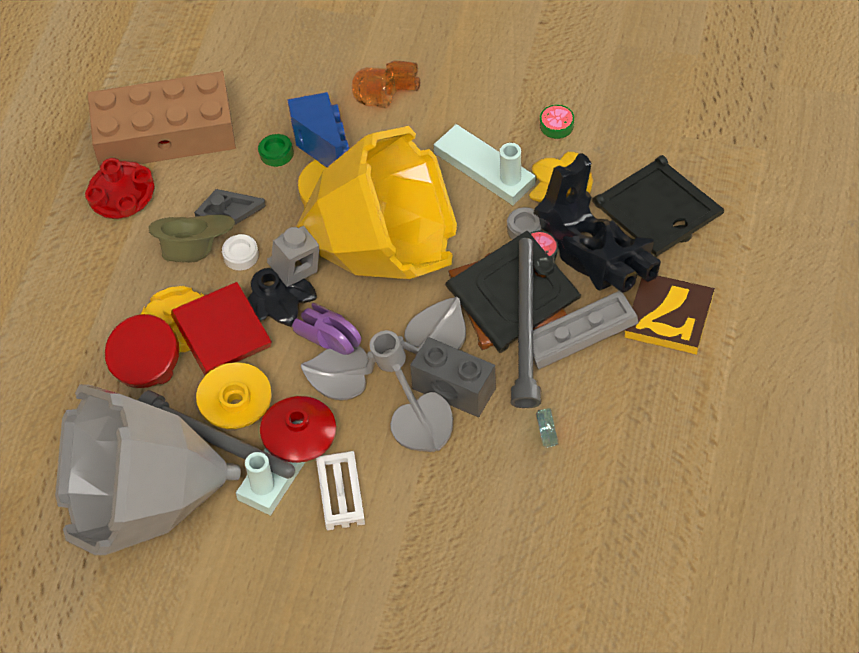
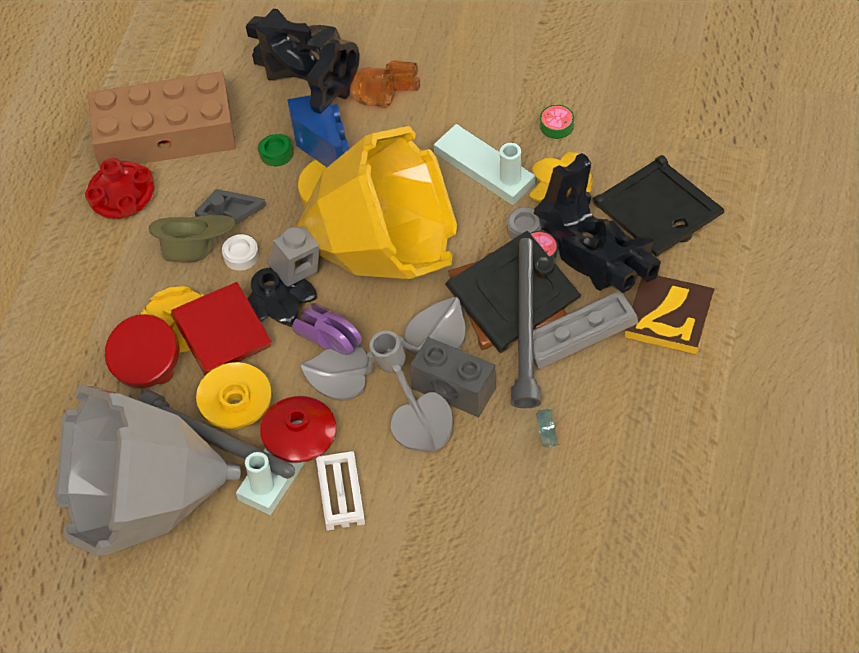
none -> black hips [246,9,360,114]

